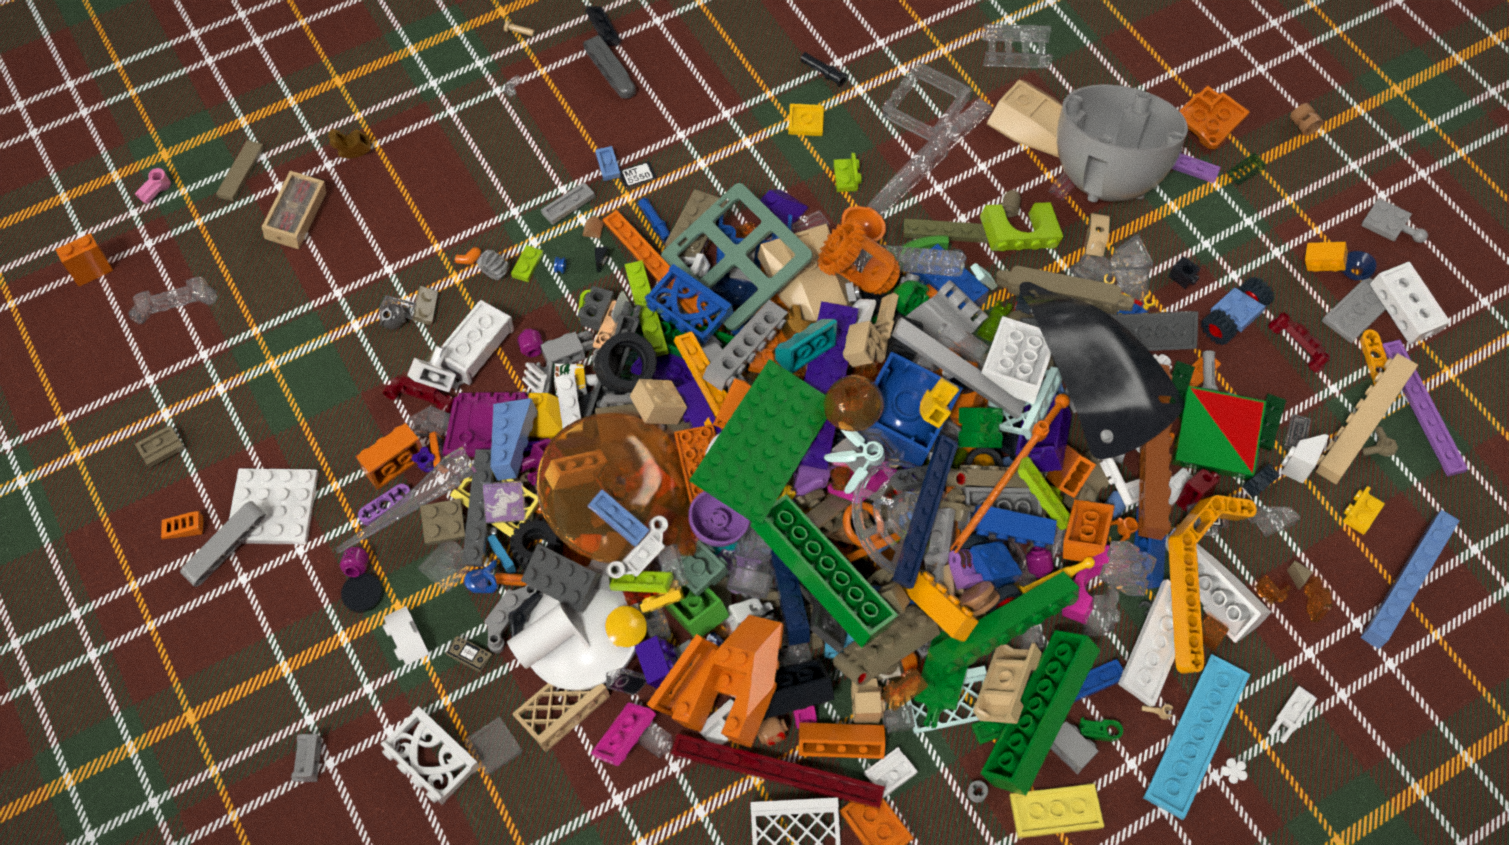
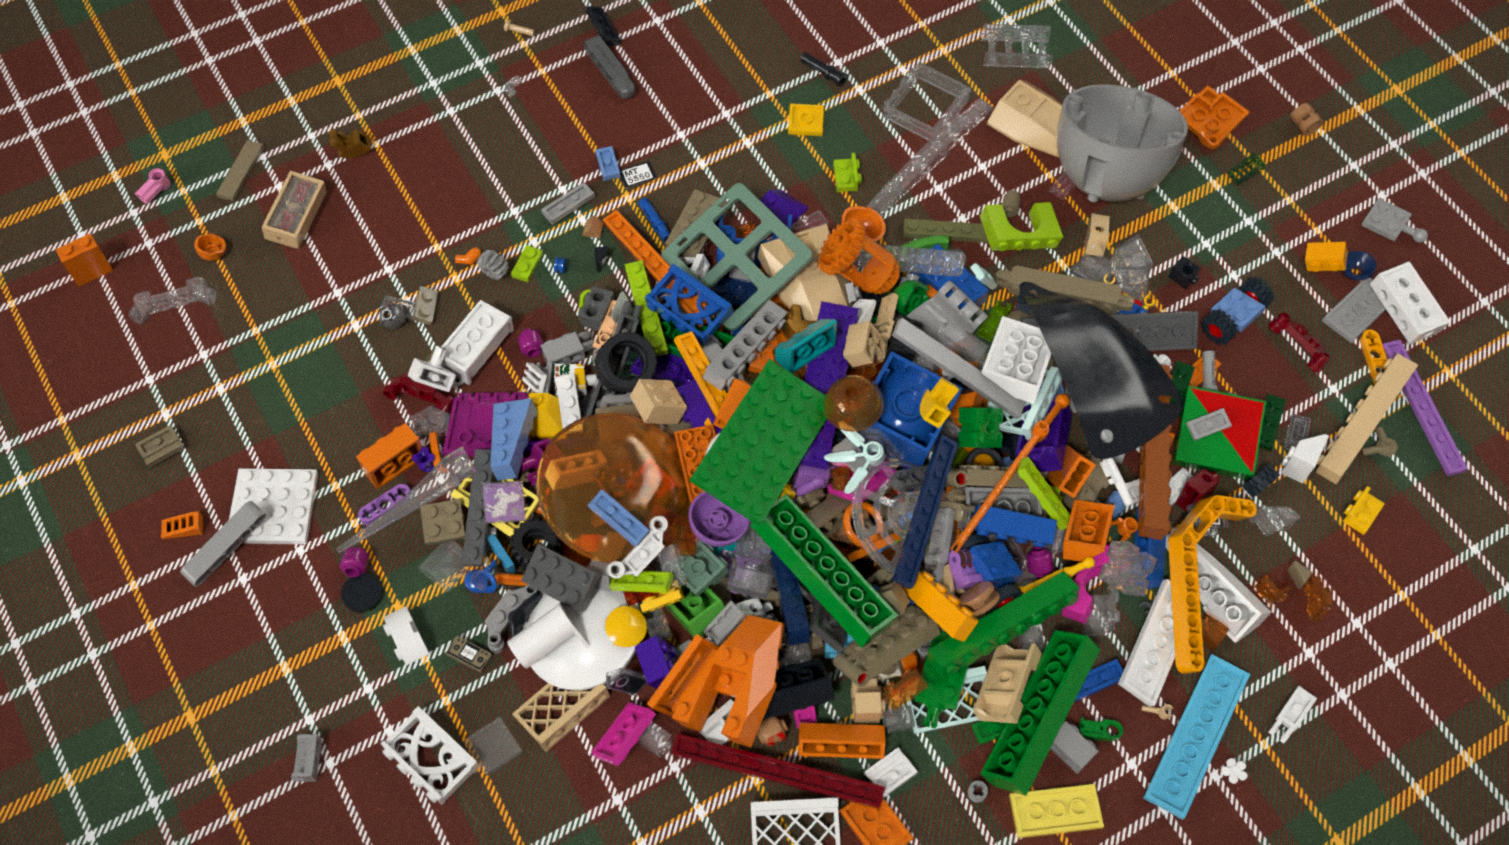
medium lavender tile [1172,153,1221,183] -> none
medium blue brick [1361,510,1460,649] -> none
none -> orange helmet [194,233,226,261]
none -> light grey plate [703,601,747,646]
none -> light grey plate [1186,408,1232,441]

